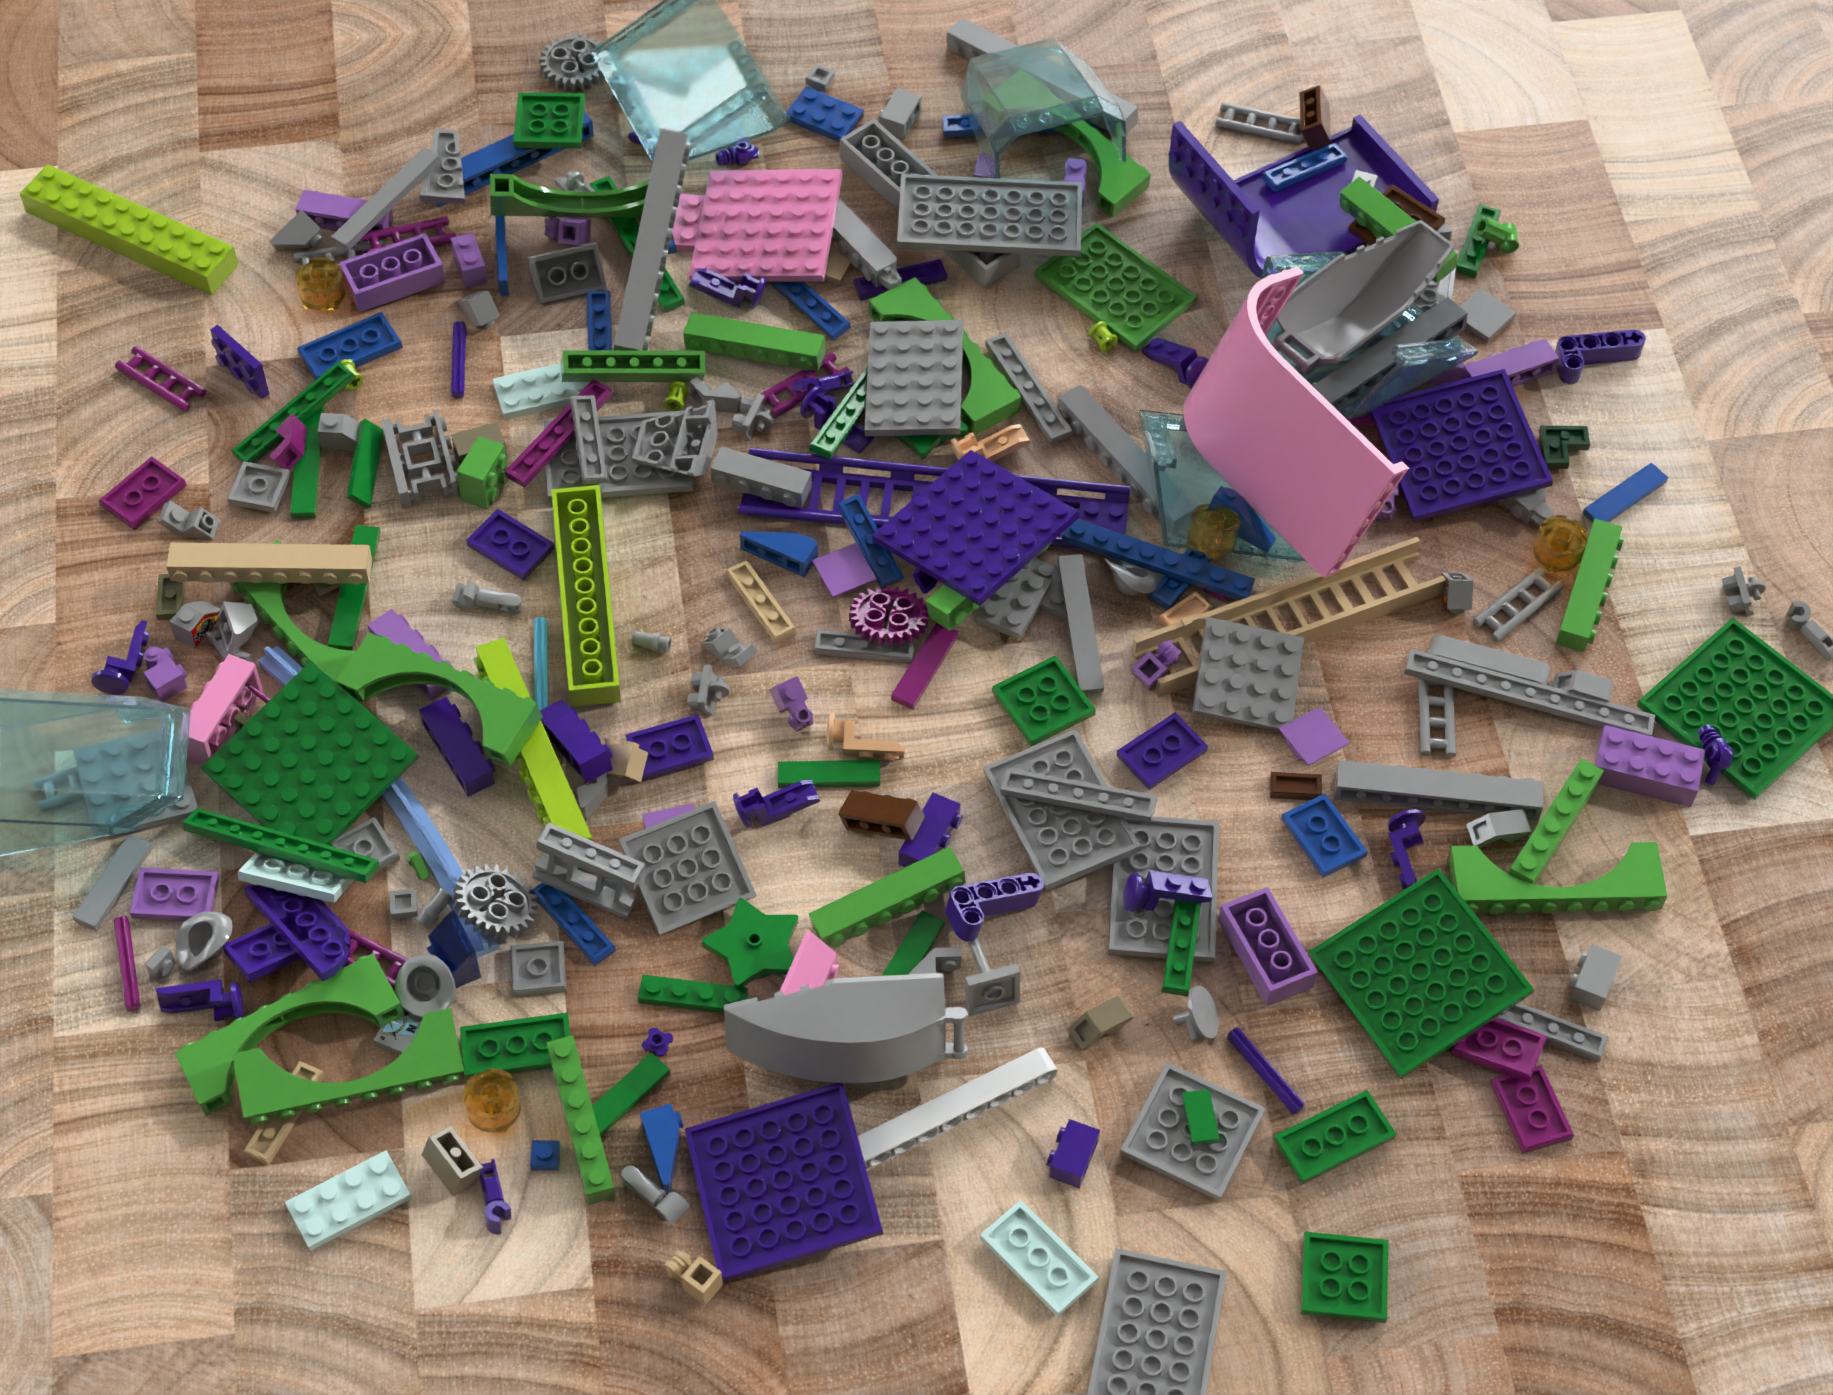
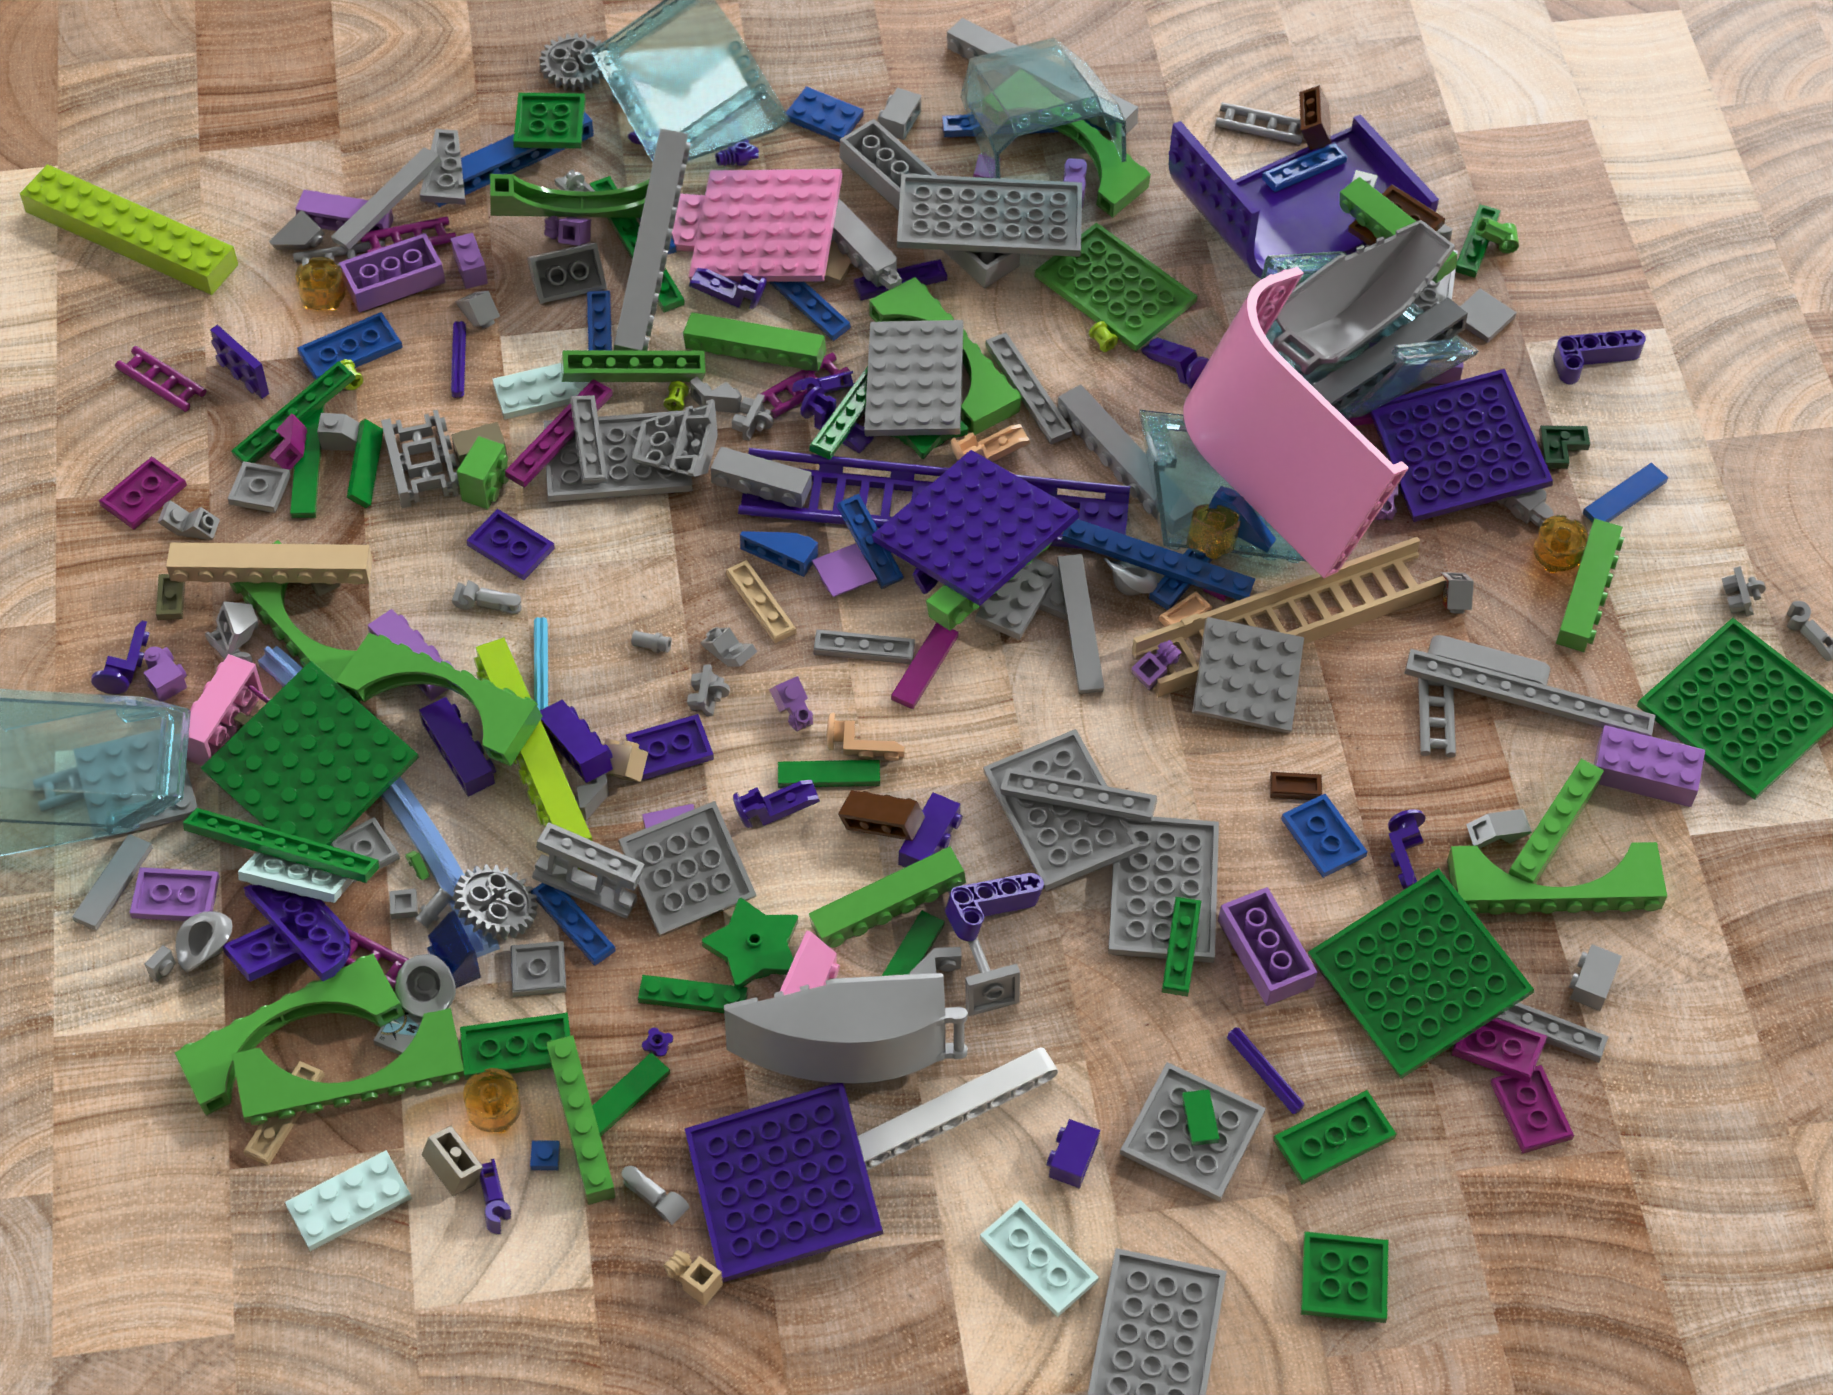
magenta axle [113,916,141,1012] -> none
dark purple piece [156,979,244,1021] -> none
light grey slope [170,600,220,648] -> none
green tile [327,525,381,651] -> none
blue tile [495,216,509,296] -> none
lime brick [551,485,621,707] -> none
blue slope [640,1103,684,1195] -> none
light grey plate [806,64,835,91] -> none
magenta gear [849,585,929,647] -> none
green plate [992,655,1096,746] -> none
dark tan slope [1067,996,1134,1050] -> none
dark purple plate [1117,712,1208,790] -> none
dark purple piece [1123,870,1213,912] -> none
light grey shield [1174,986,1219,1040] -> none
medium lavender piece [1279,707,1349,766] -> none
light grey brick [1334,760,1543,821] -> none
medium lavender brick [1460,338,1559,387] -> none
light grey bar [1473,566,1564,642] -> none
light grey slope [1552,670,1613,702] -> none
dark purple piece [1698,725,1734,785] -> none

